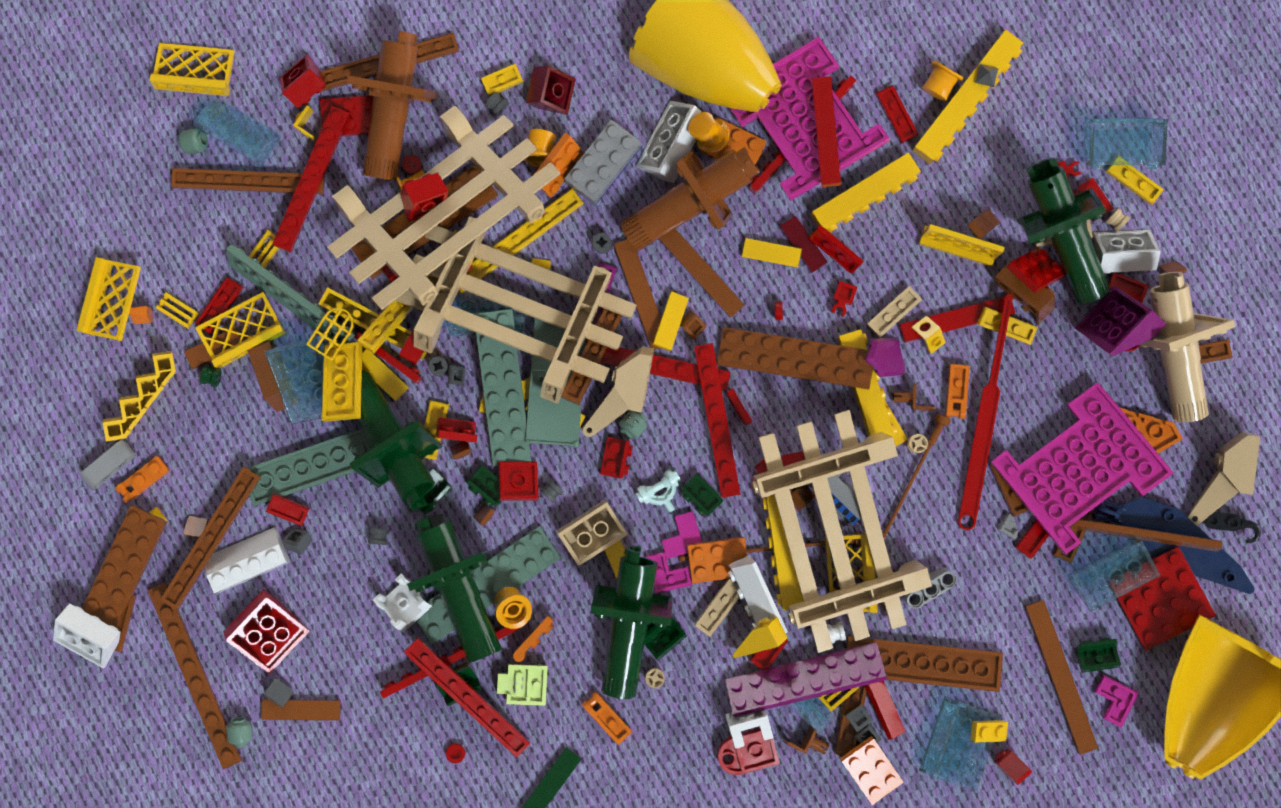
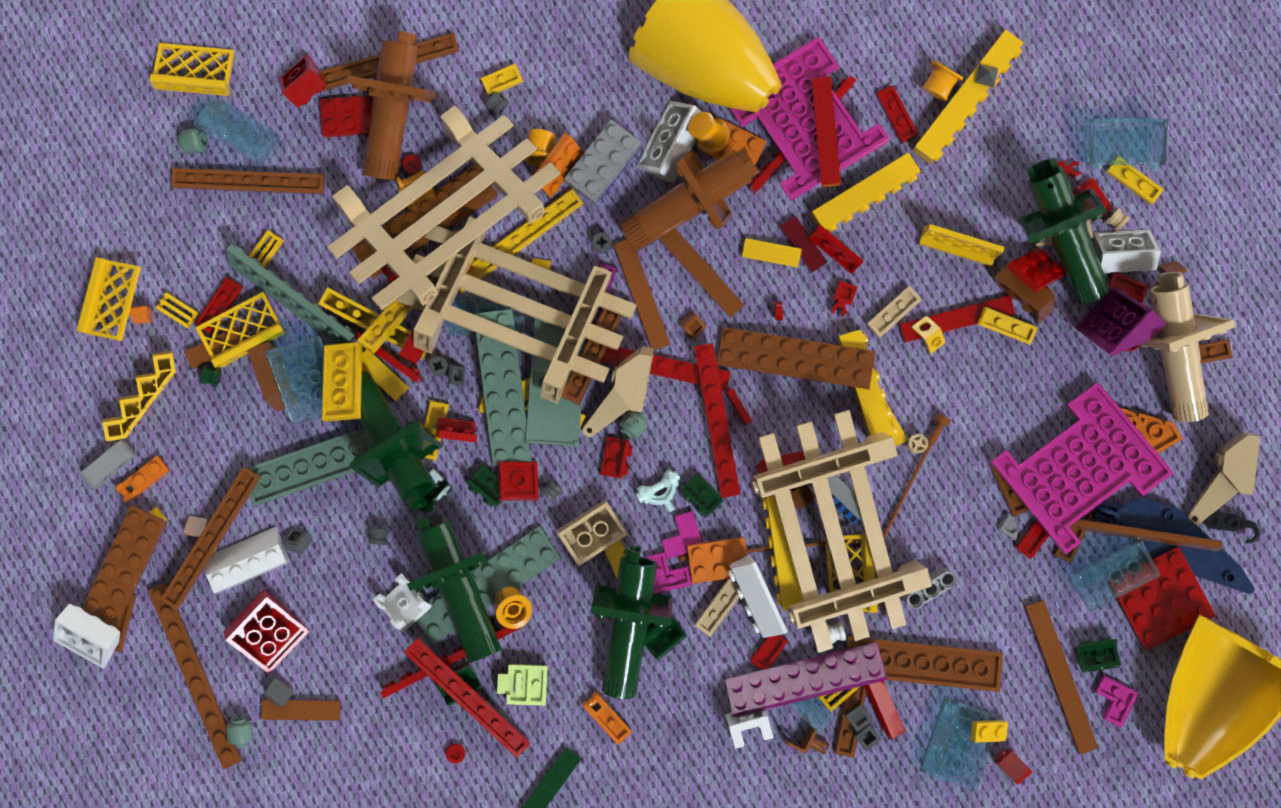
red tile [266,493,310,526] -> none
red plate [272,106,350,253] -> none
yellow bracket [293,105,316,142] -> none
yellow window [306,308,354,361] -> none
red slope [401,172,448,223] -> none
dark orange slope [450,441,473,460] -> none
dark orange slope [474,503,495,526] -> none
orange plate [513,615,554,662] -> none
dark red slope [526,65,576,115] -> none
tan wheel [645,667,665,688] -> none
yellow tile [652,291,689,352] -> none
tile [717,728,780,775] -> none
yellow slope [732,617,788,658] -> none
plate [840,736,904,805] -> none
magenta tile [865,337,905,377] -> none
dark orange bracket [894,383,935,411] -> none
orange plate [945,364,970,419] -> none
red piece [958,294,1013,531] -> none
dark orange tile [968,209,1001,239] -> none

